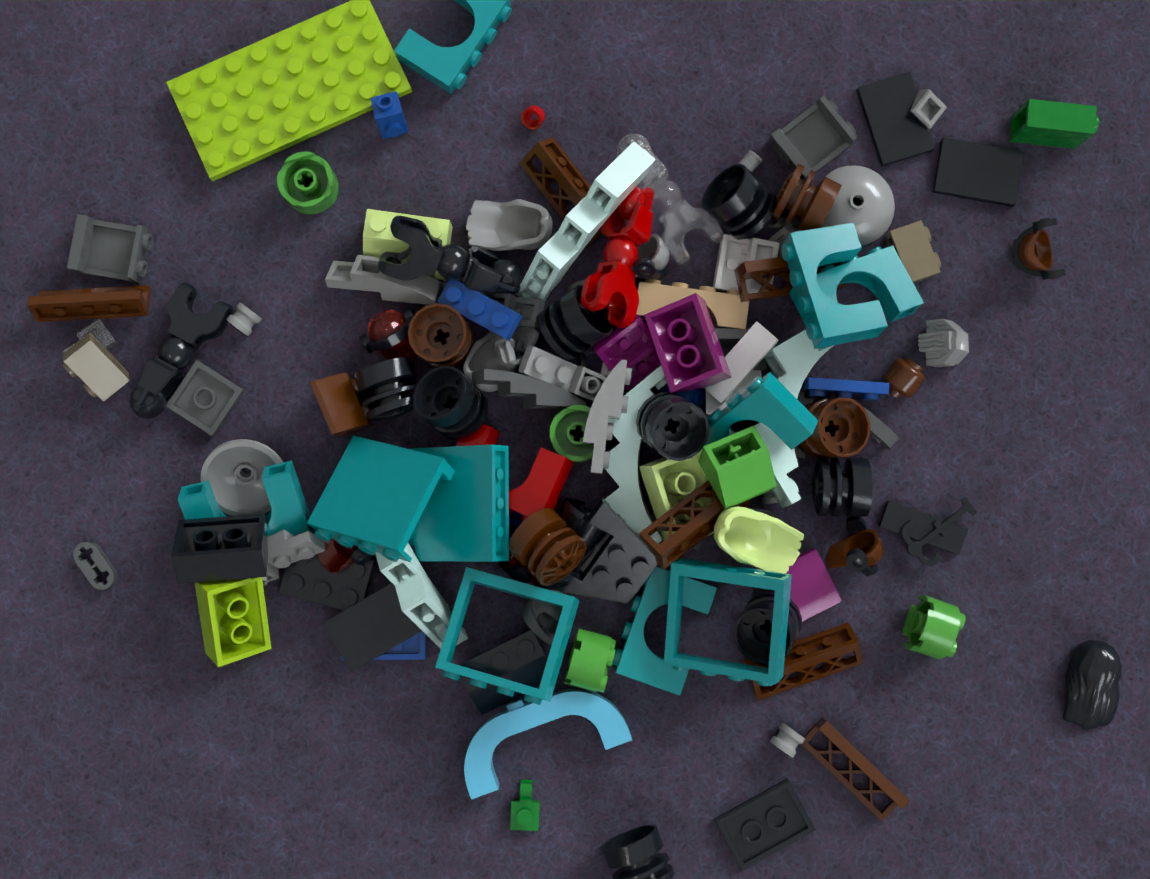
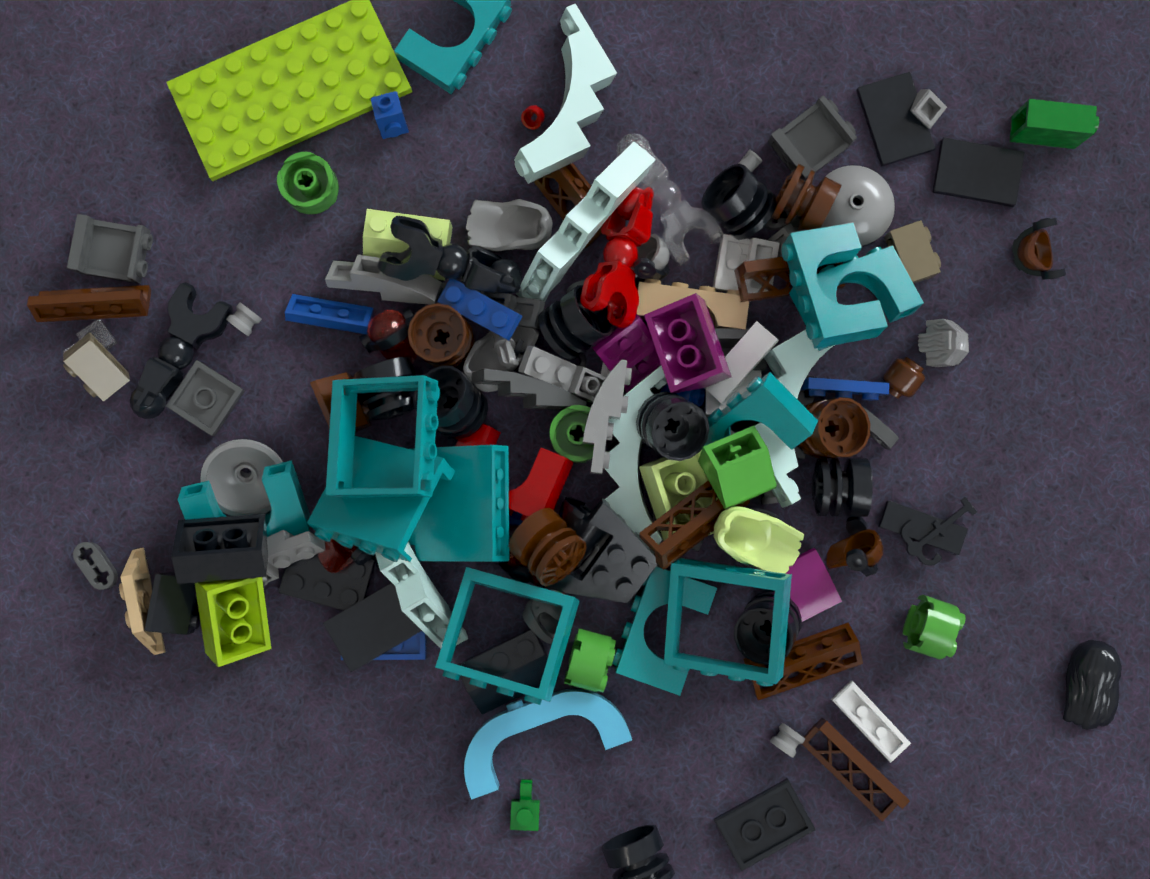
none -> tan wing [119,548,166,655]
none -> black slope [144,572,201,635]
none -> blue plate [285,294,374,334]
none -> teal window [326,375,440,498]
none -> light aqua arch [514,4,617,184]
none -> white tile [831,680,911,763]

